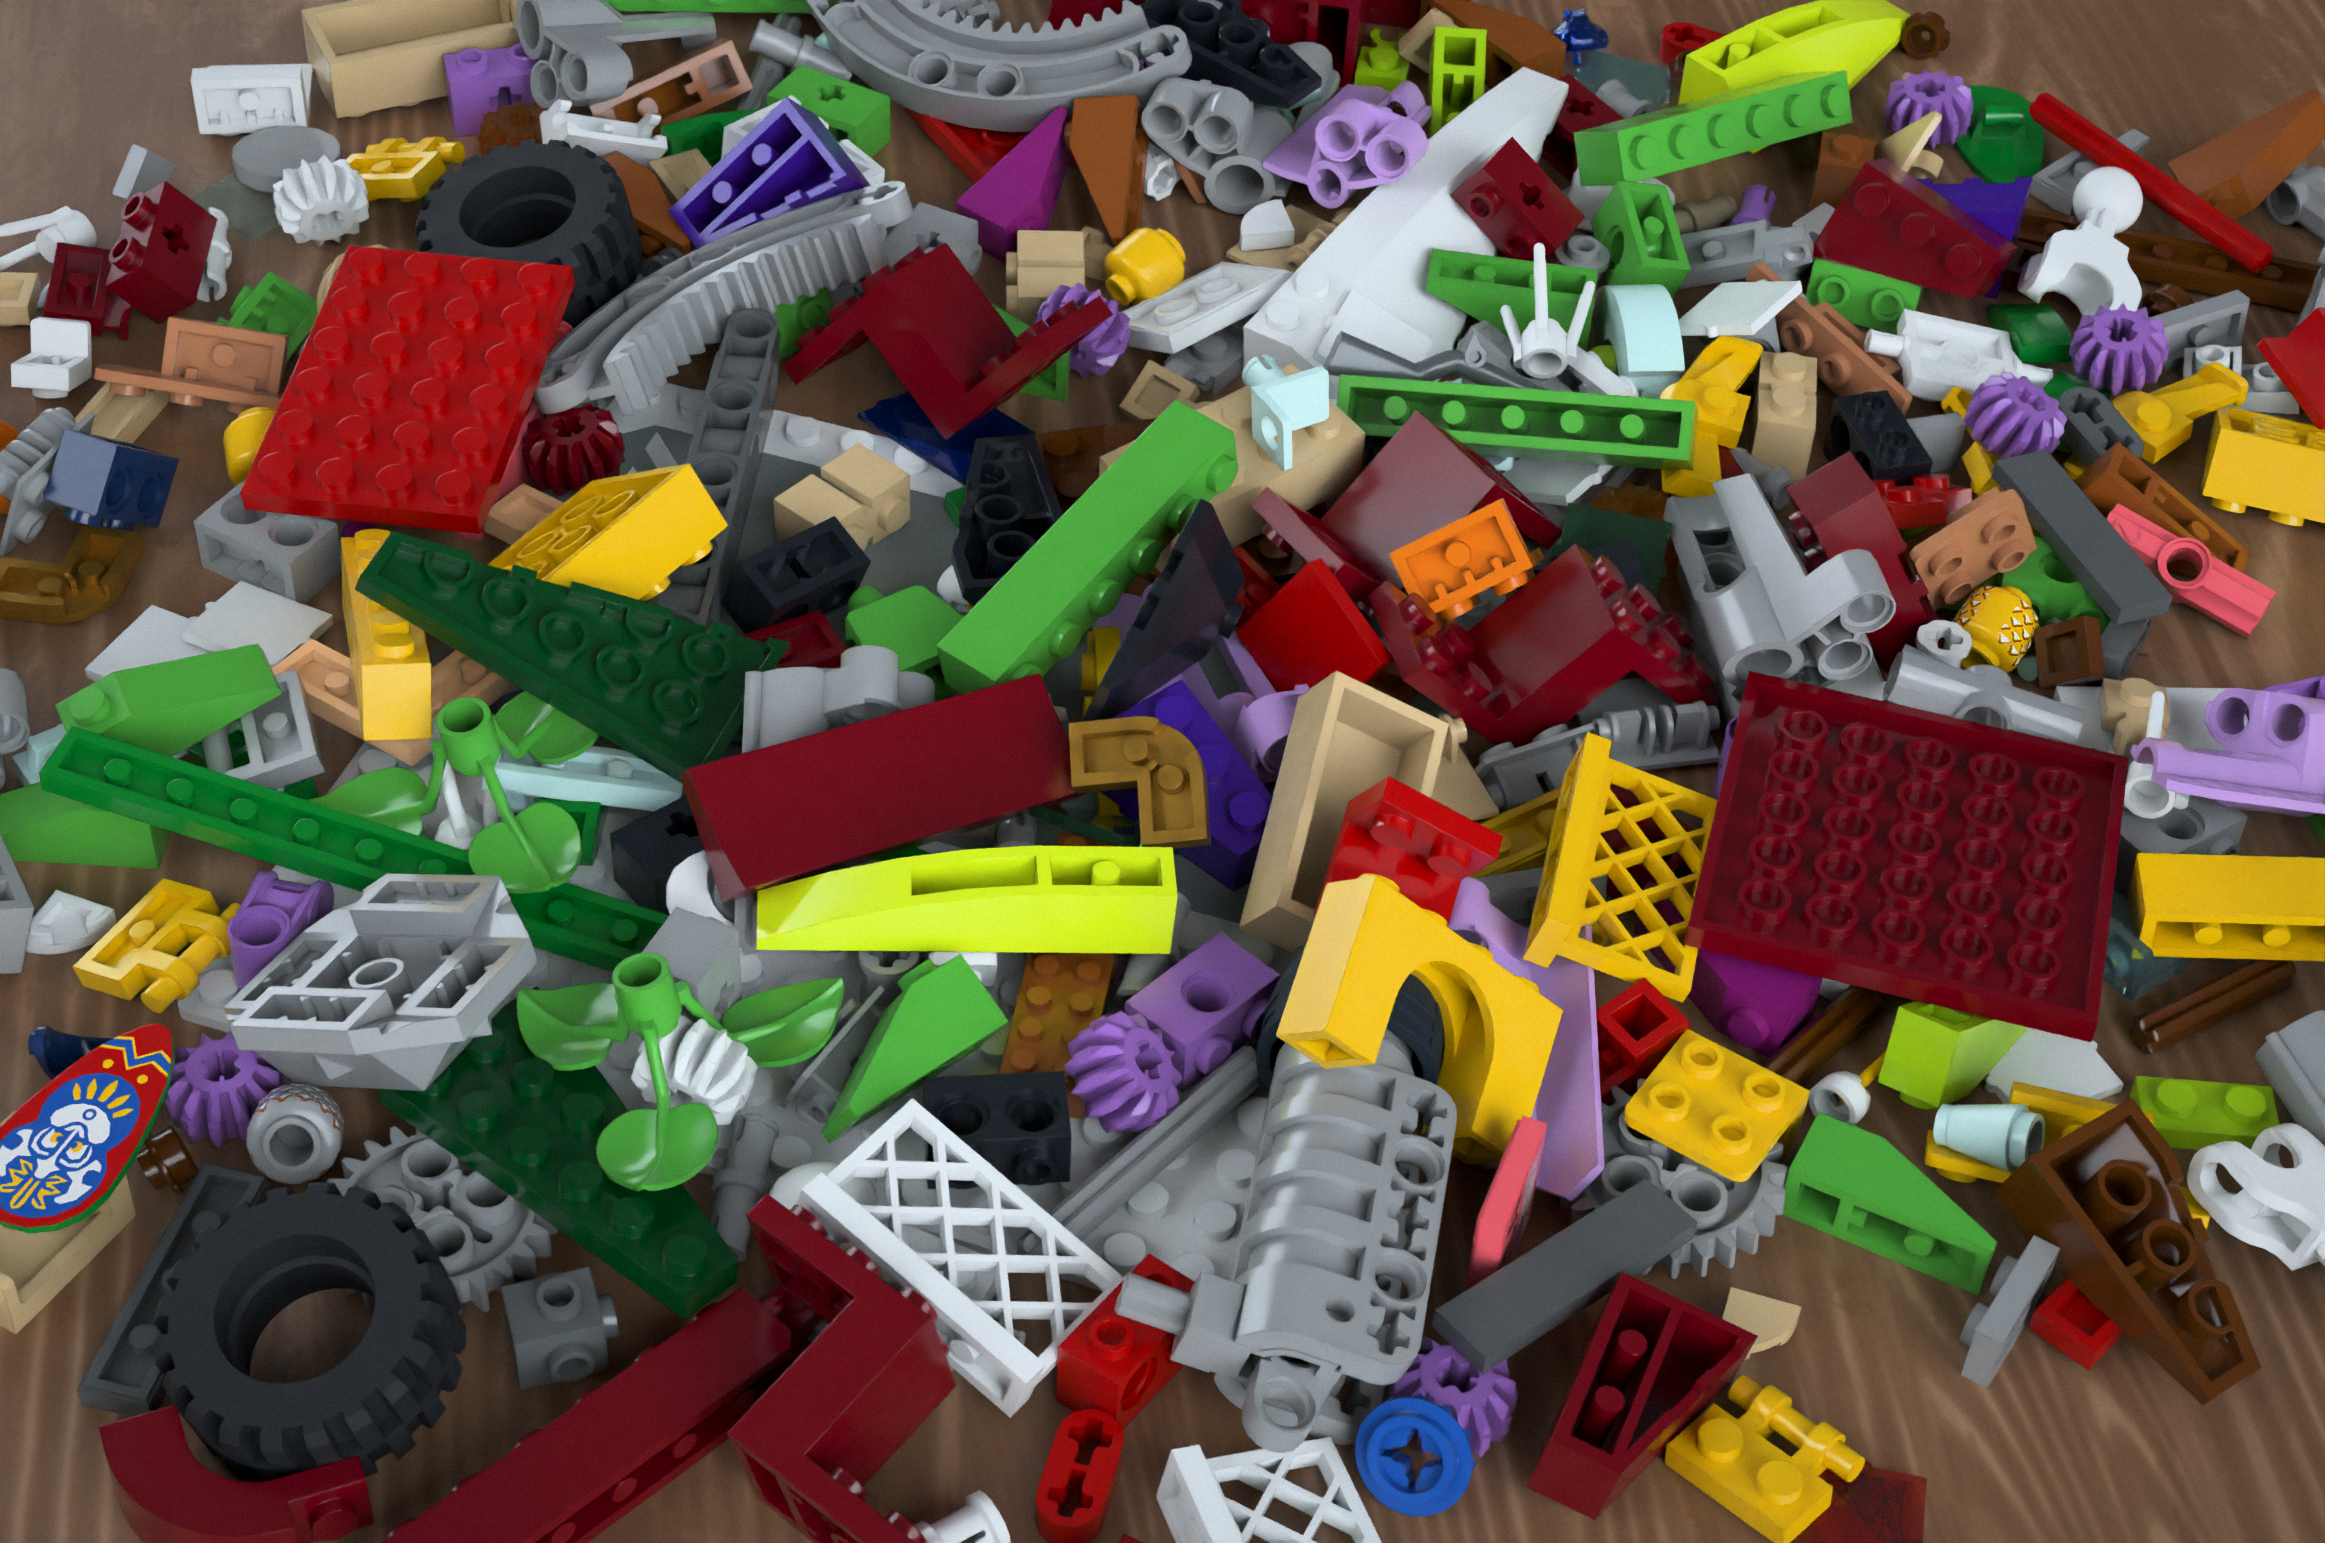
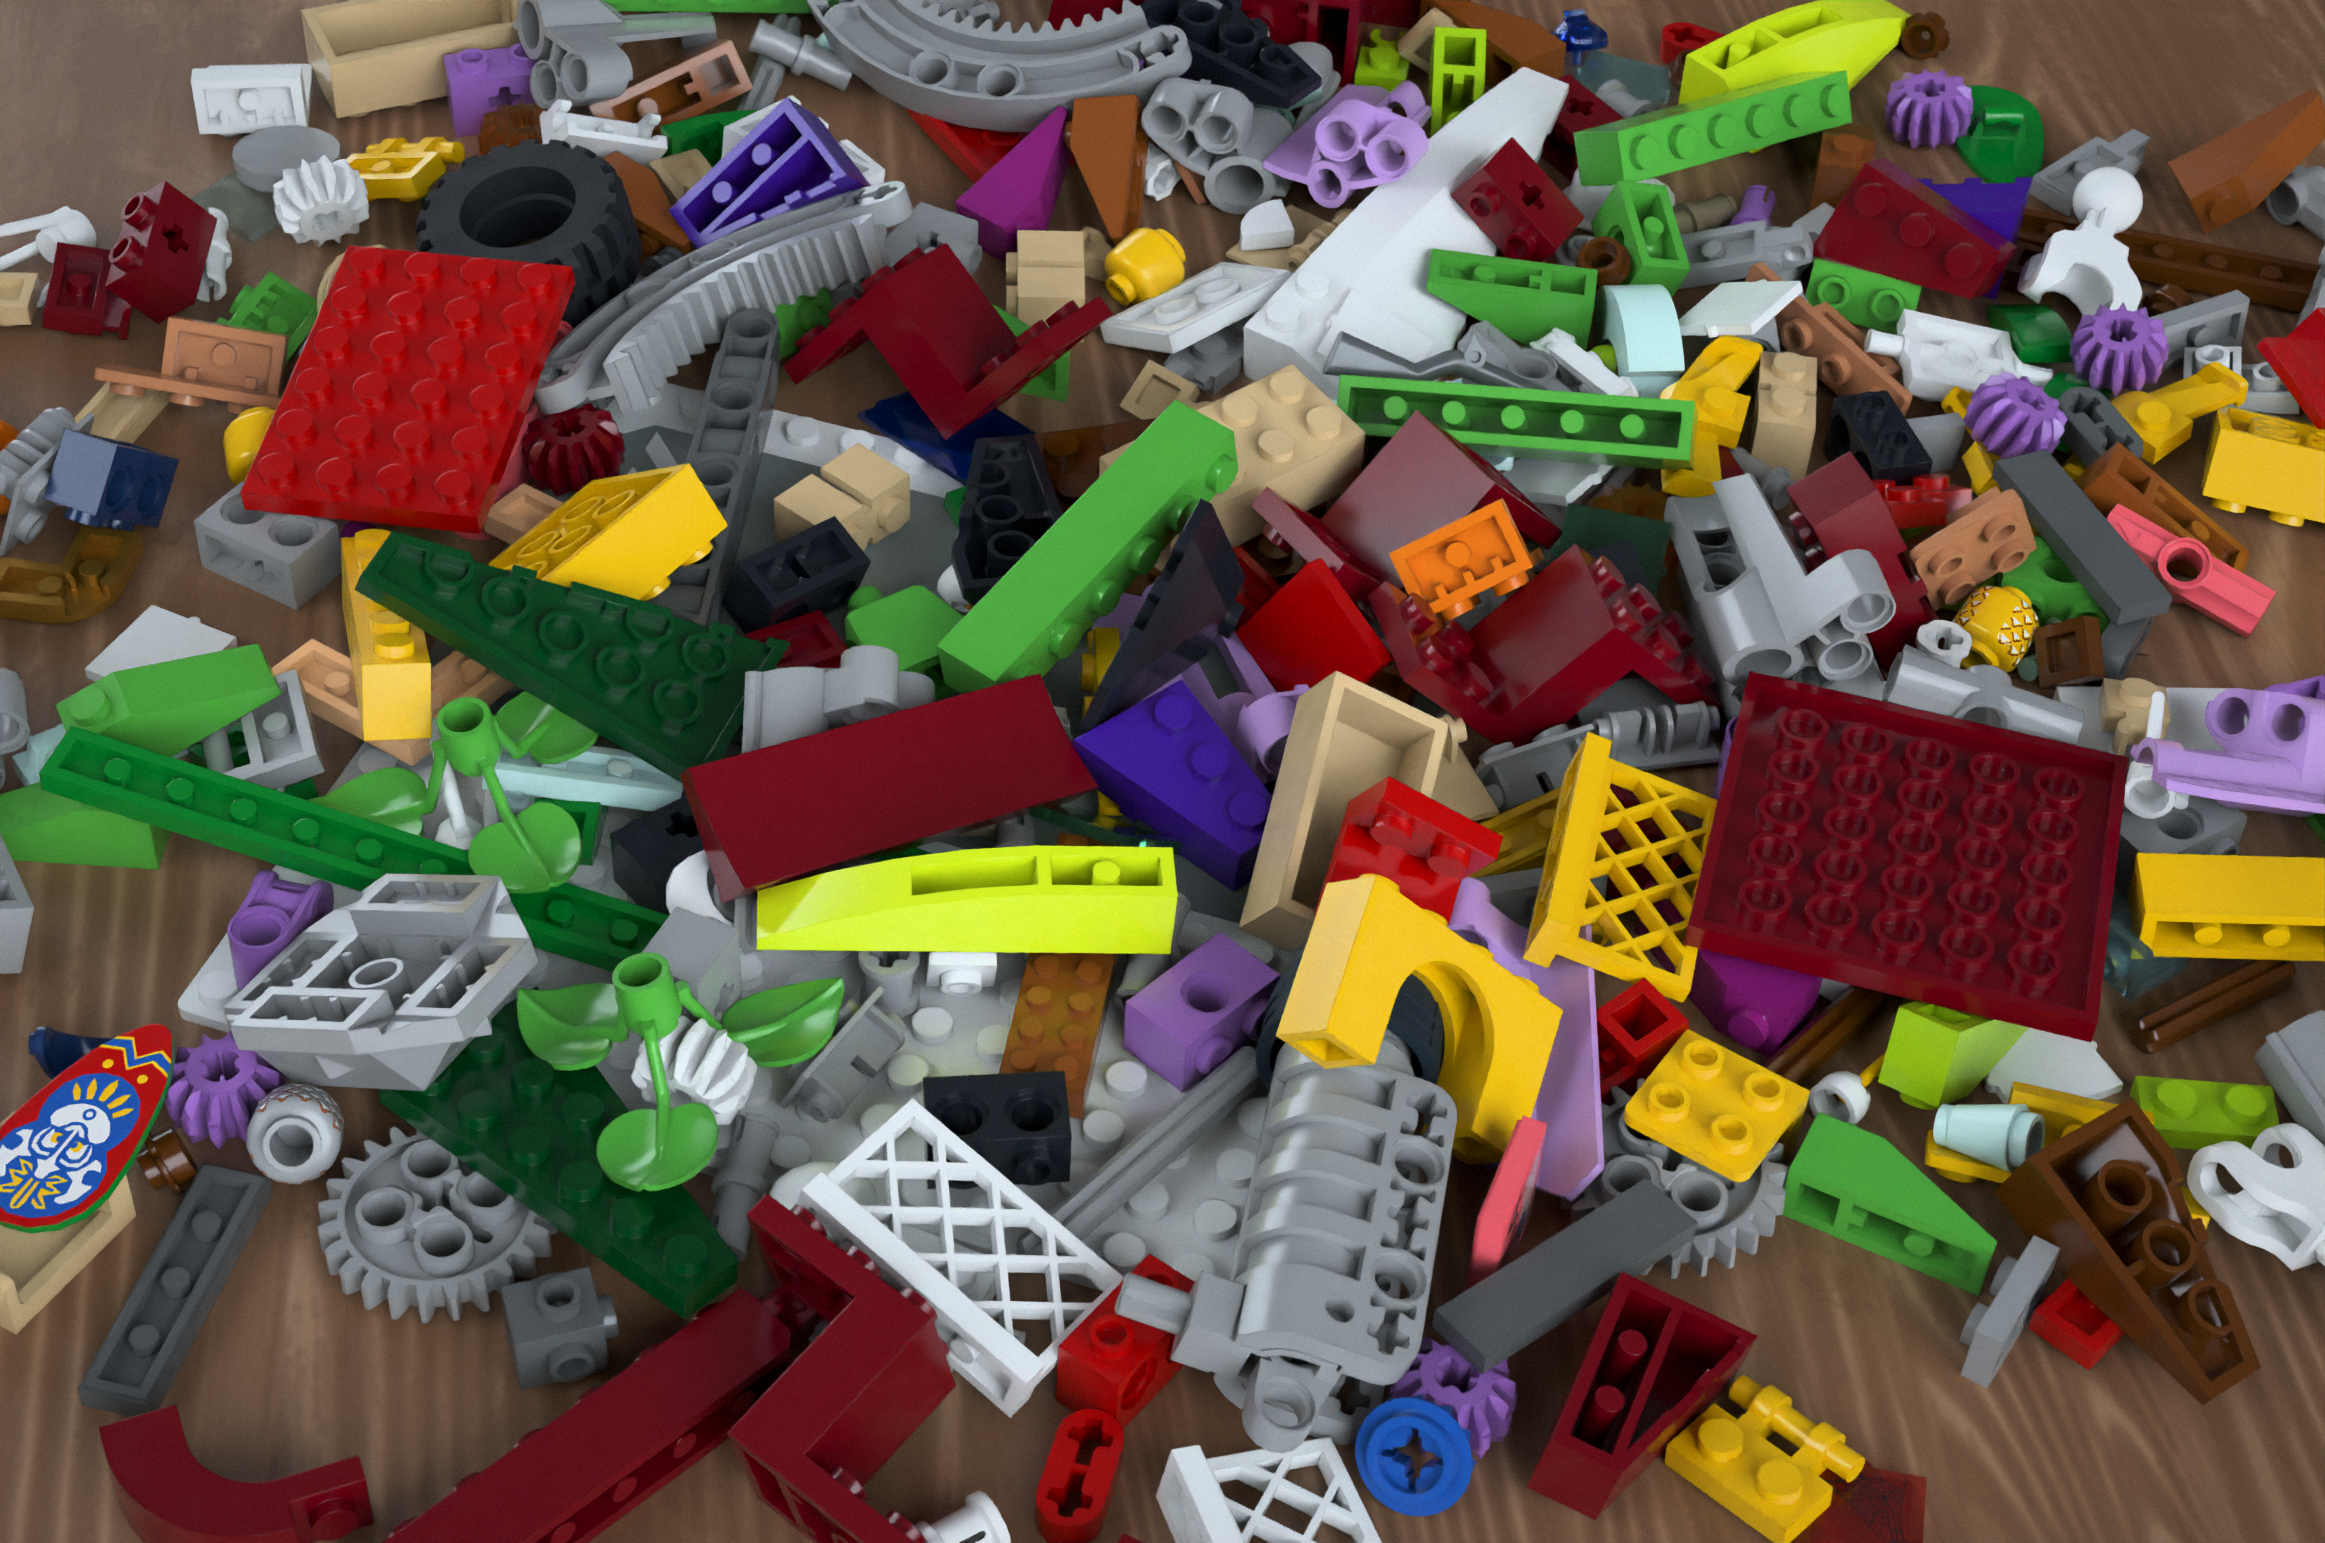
white bracket [11,317,92,398] -> none
white tile [26,890,117,955] -> none
yellow plate [72,878,241,1014] -> none
light grey tile [112,144,177,200] -> none
black tyre [153,1182,466,1481] -> none
white piece [182,581,333,668] -> none
bright green brick [767,65,891,158] -> none
bright green slope [821,954,1009,1144] -> none
medium lavender gear [1033,282,1131,378] -> none
medium lavender gear [1064,1011,1183,1135] -> none
pearl gold plate [1068,716,1211,849] -> none
light aqua bracket [1242,354,1329,471] -> none
white plant [1500,243,1595,379] -> none
tan tile [1722,1287,1802,1360] -> none
tan piece [1873,110,1944,180] -> none
red axle [2028,93,2275,273] -> none
none -> reddish brown plate [1575,236,1631,290]

